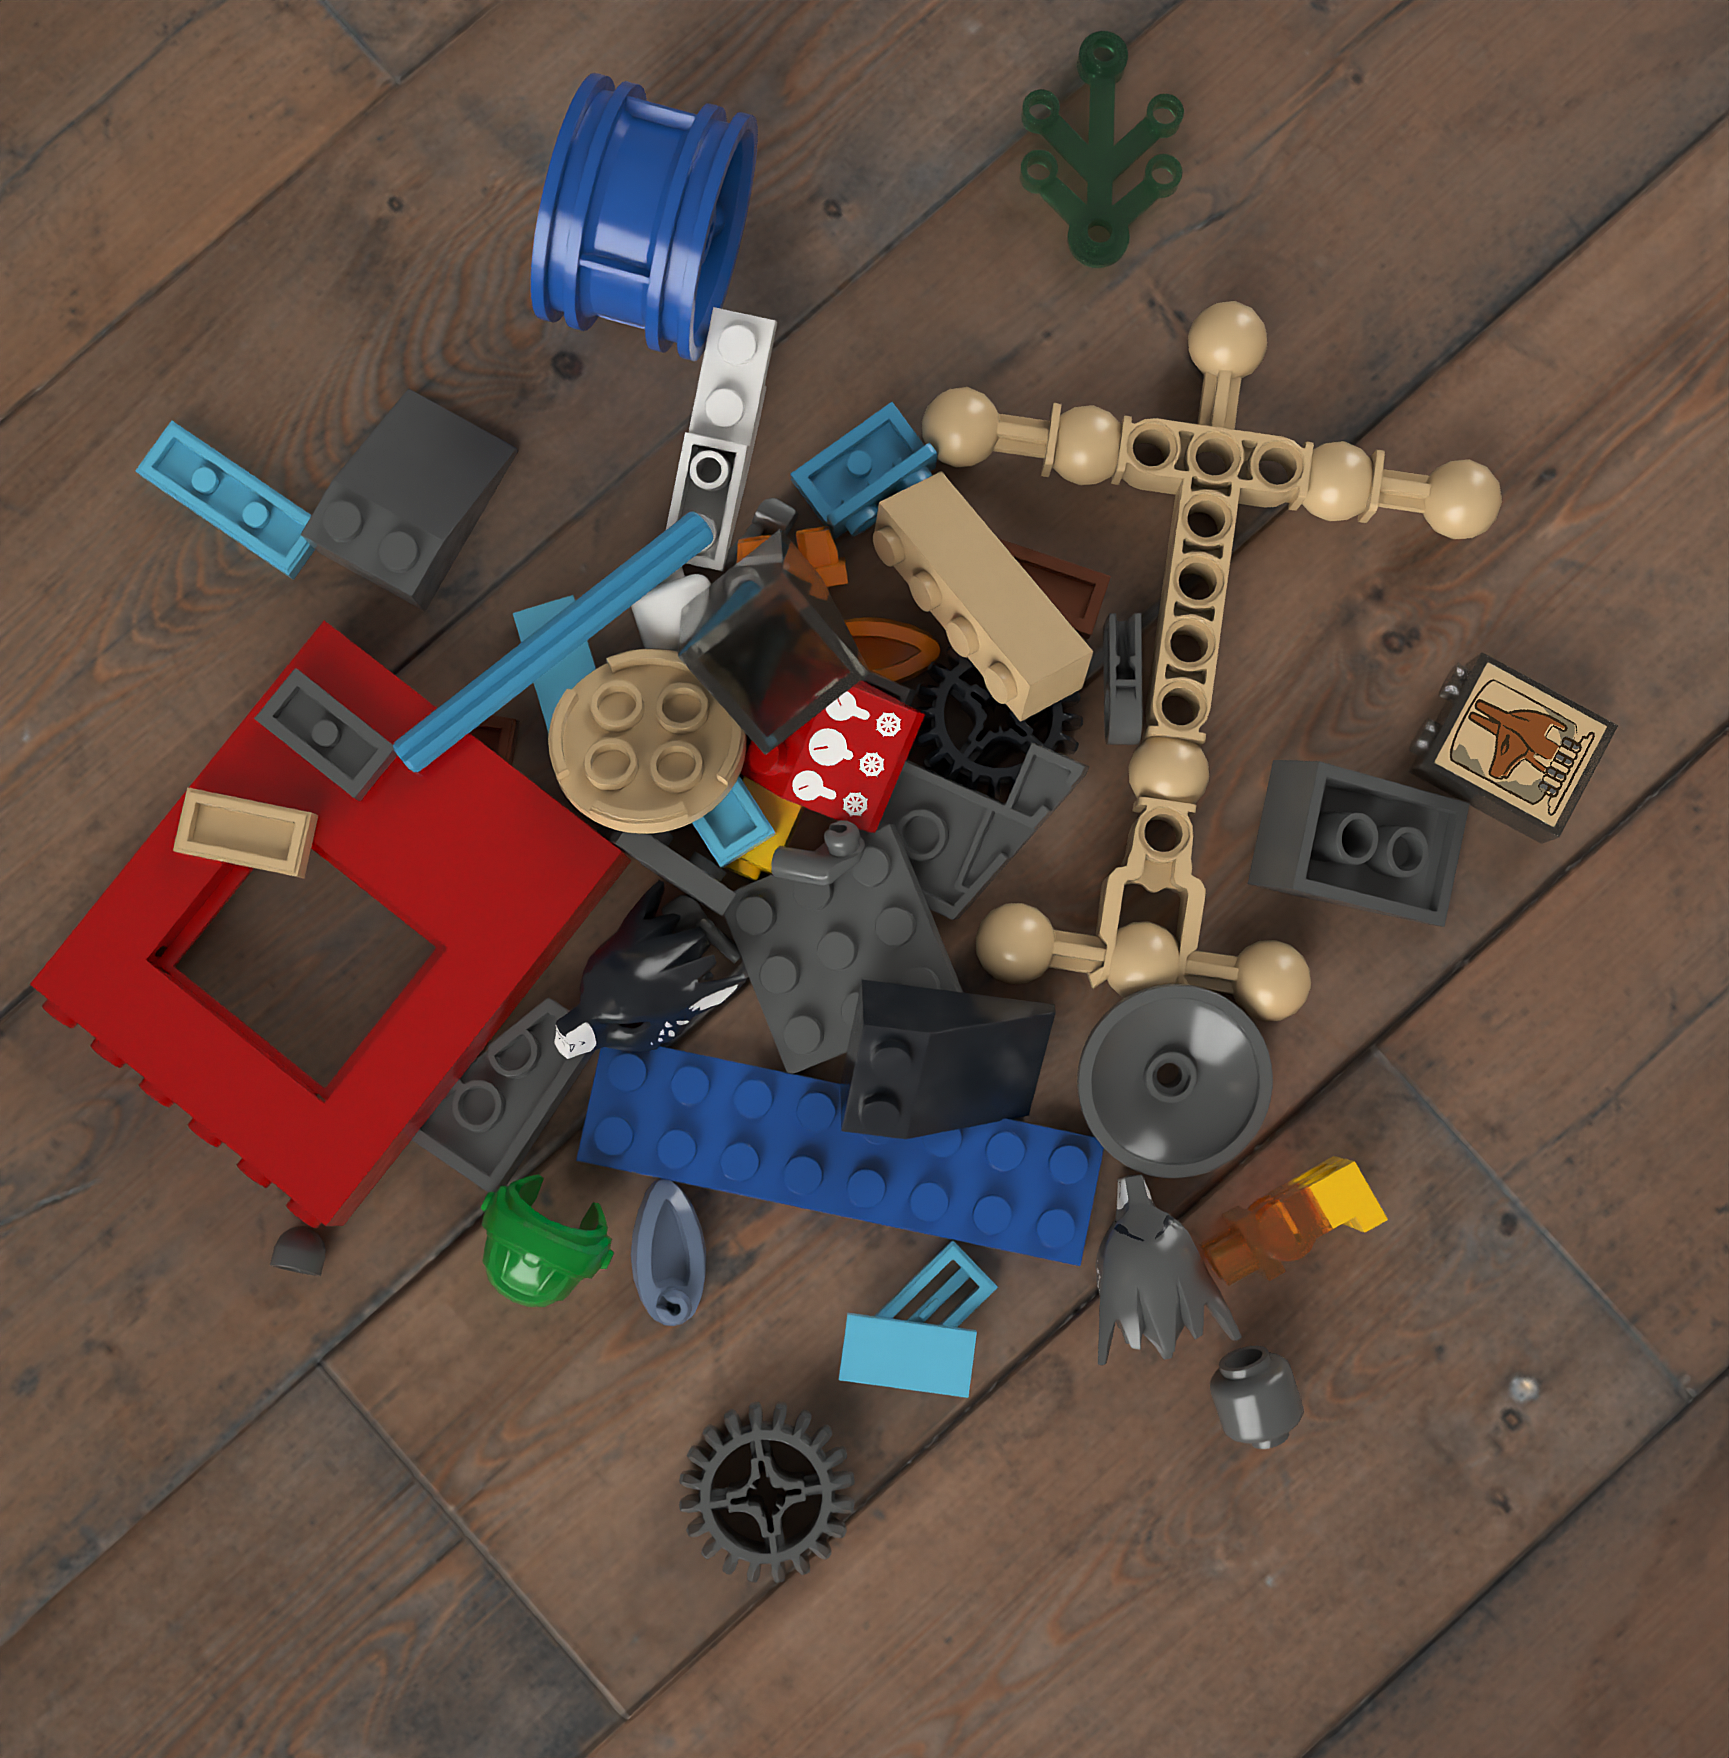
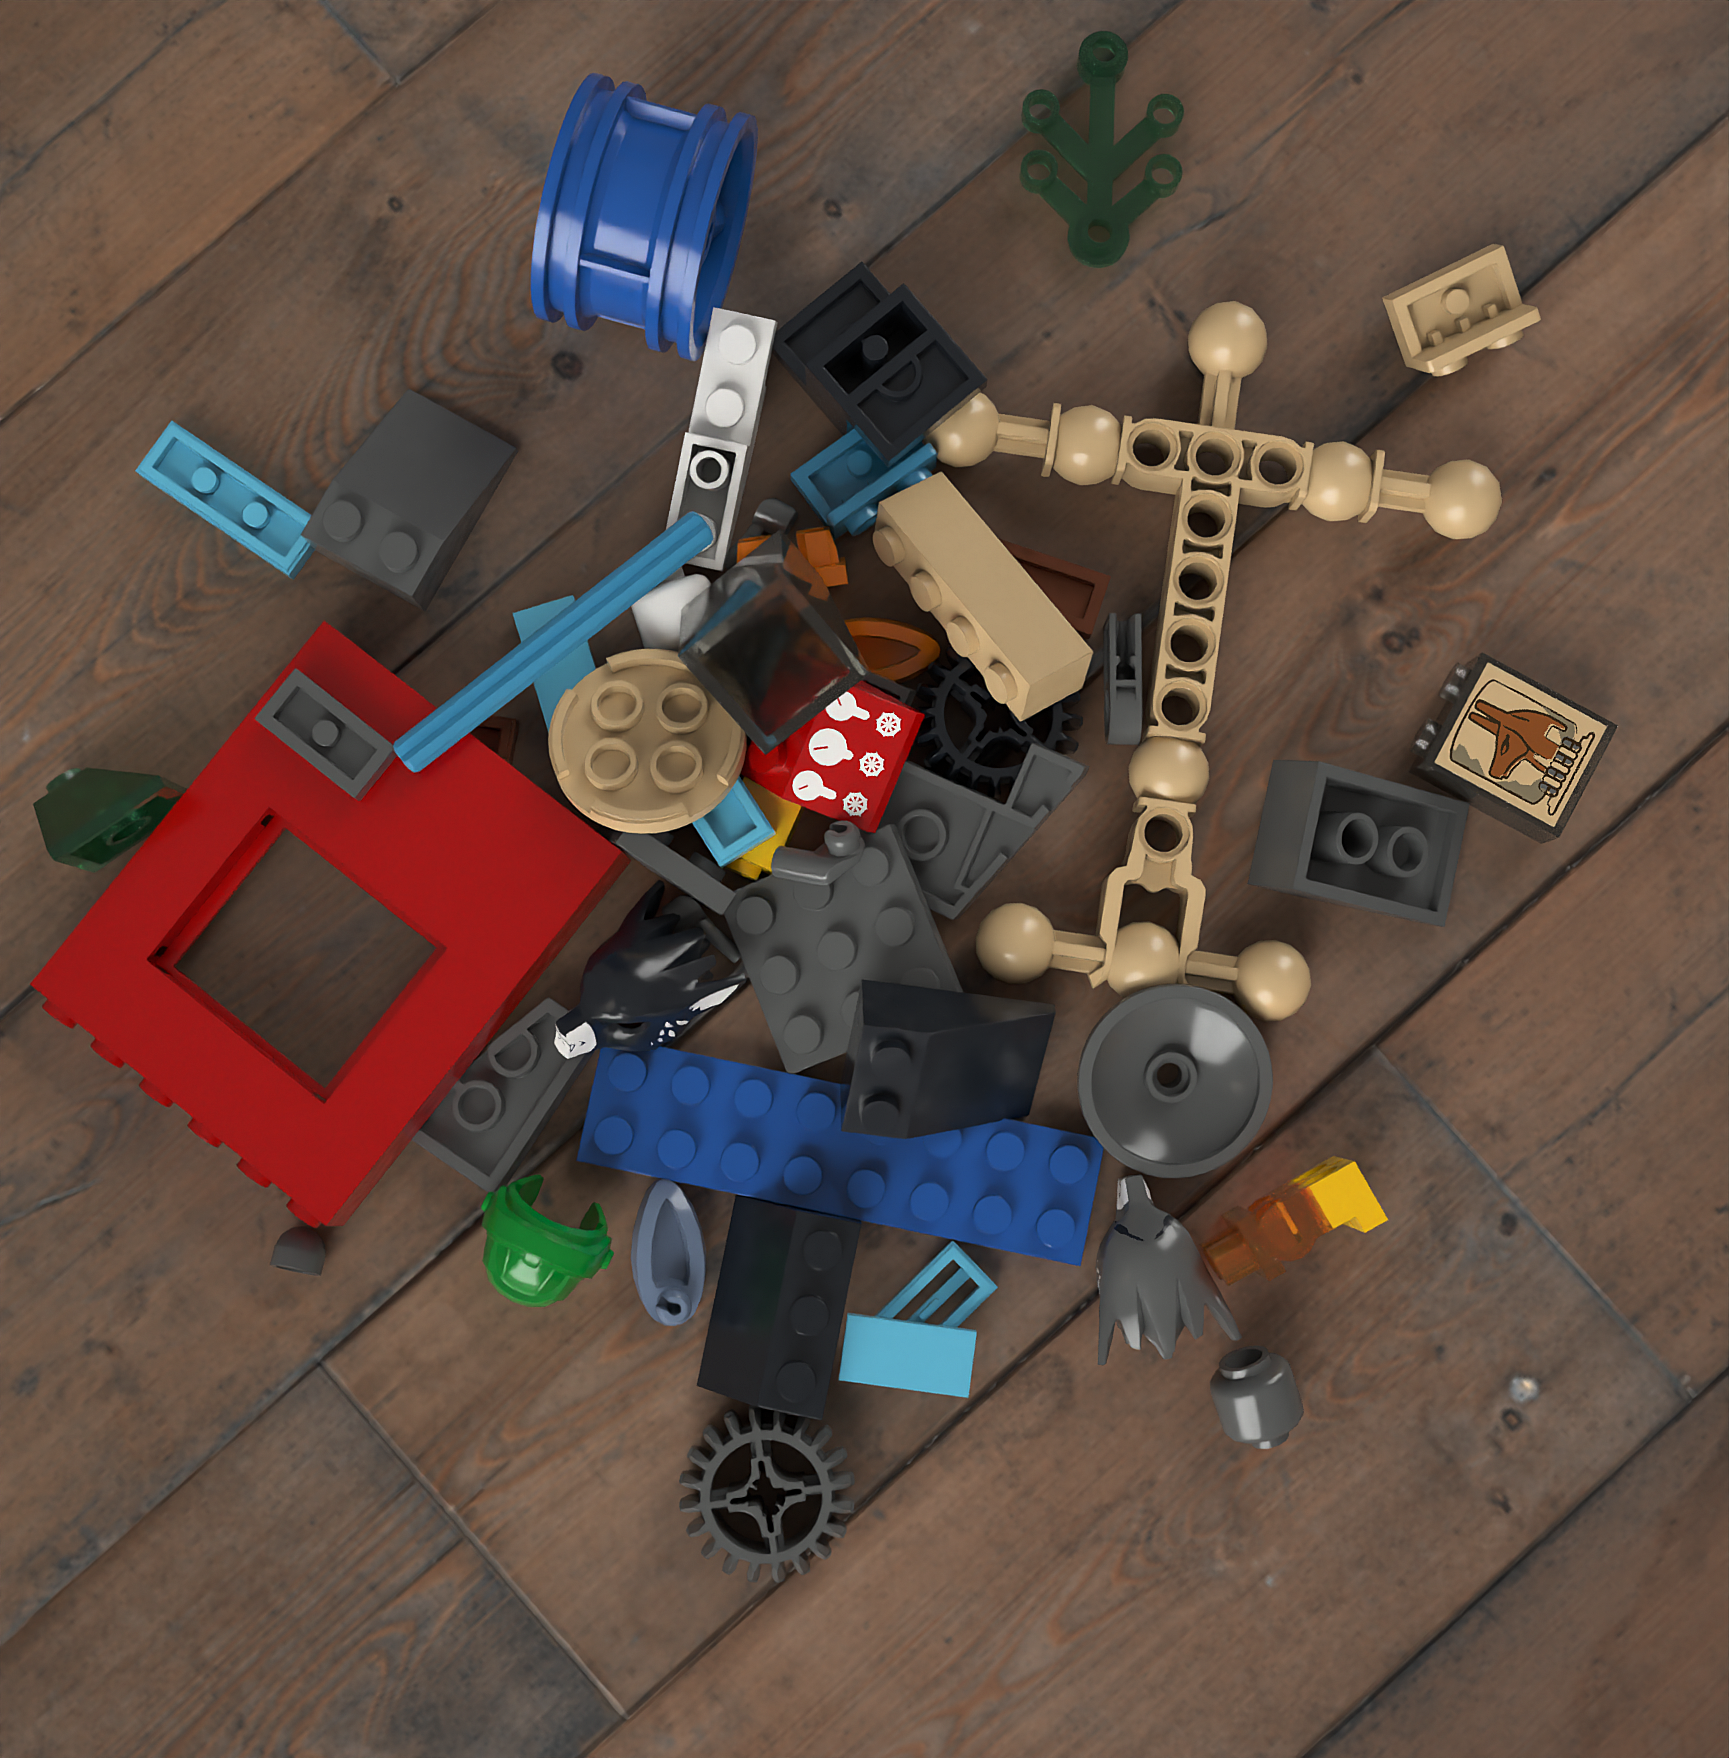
tan tile [173,787,318,878] -> none
none -> clear green slope [33,767,187,873]
none -> black slope [697,1194,862,1420]
none -> black bracket [771,261,988,468]
none -> tan bracket [1382,244,1541,376]

